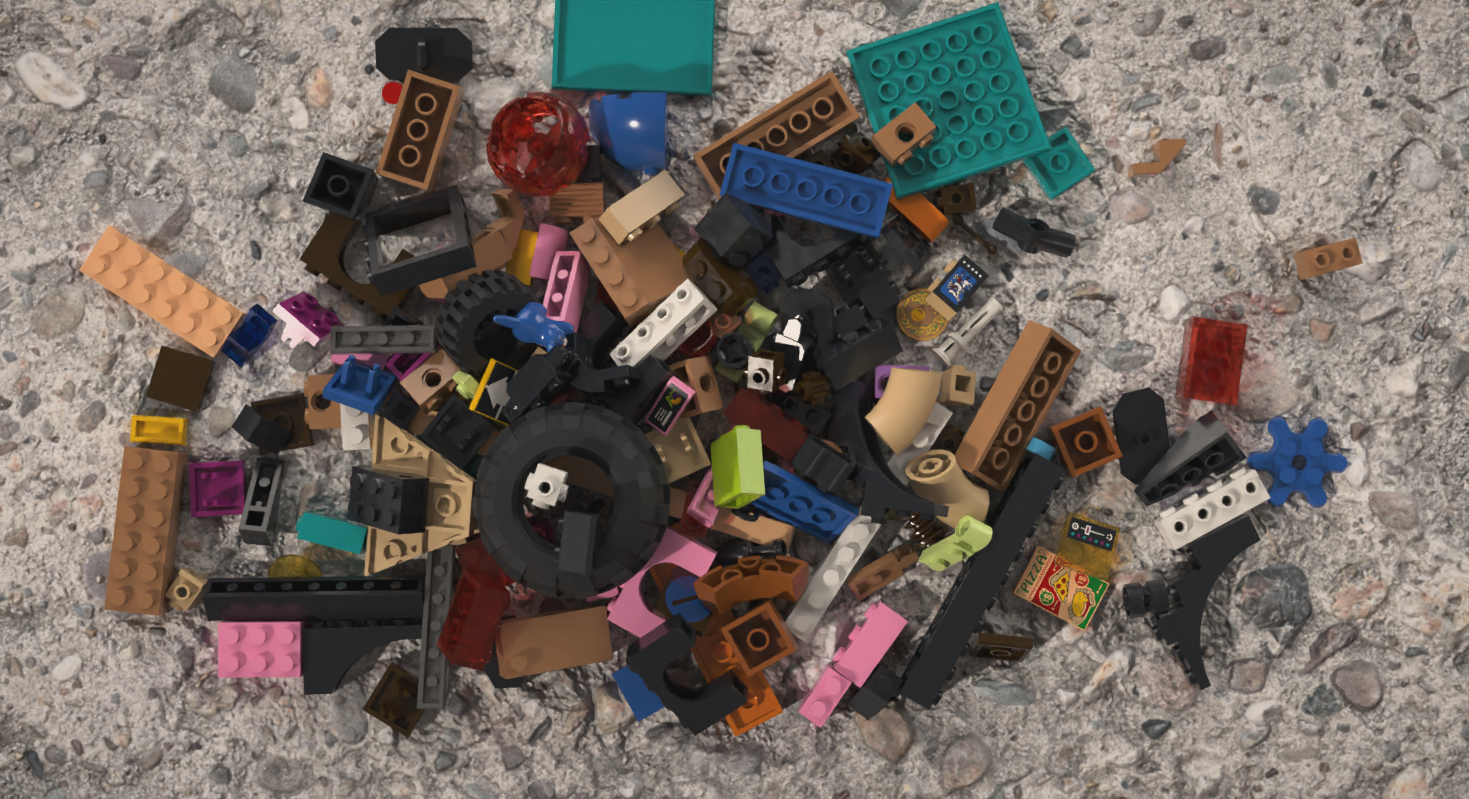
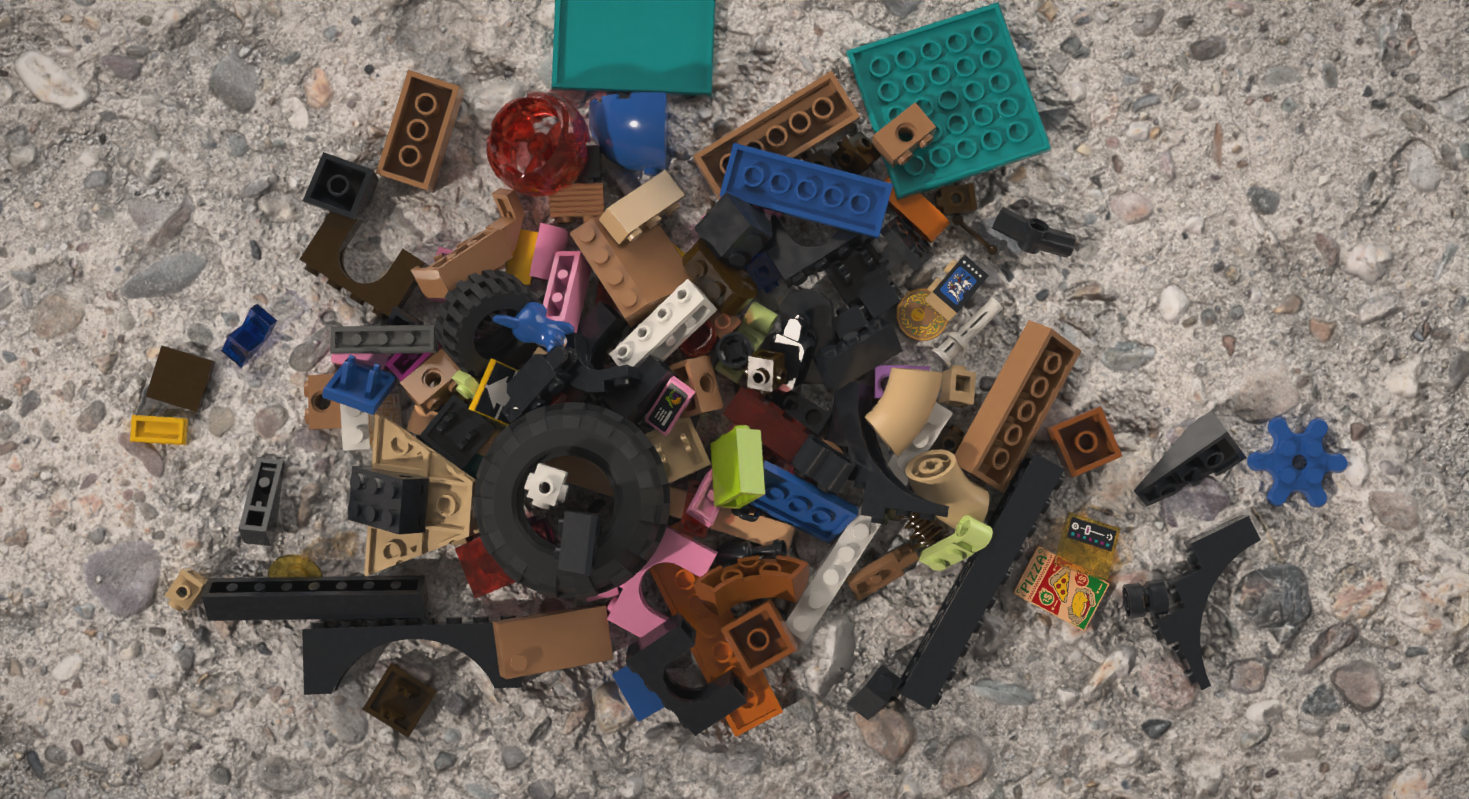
light nougat plate [79,226,246,359] -> none
medium nougat brick [104,447,188,616] -> none
magenta plate [189,460,247,517] -> none
bright pink brick [218,619,308,678] -> none
black slope [231,404,292,456] -> none
dark brown tile [251,393,315,455] -> none
magenta plate [273,291,345,348] -> none
teal brick [296,511,368,555] -> none
black window [362,184,477,297] -> none
black shield [375,27,473,82] -> none
black panel [378,391,420,429] -> none
red tile [380,80,403,108] -> none
dark grey tile [417,544,457,710] -> none
clear red brick [437,569,511,671] -> none
tile [652,565,713,637] -> none
dark brown gear [797,370,830,406] -> none
bright pink brick [797,664,852,728] -> none
bright pink brick [832,600,908,688] -> none
dark brown tile [969,633,1033,663] -> none
teal plate [1022,126,1096,201] -> none
dark azure beam [1026,437,1057,462] -> none
black shield [1112,387,1170,485] -> none
medium nougat slope [1128,139,1186,178] -> none
white brick [1154,467,1270,550] -> none
clear red brick [1175,317,1248,406] -> none
medium nougat brick [1294,237,1363,280] -> none

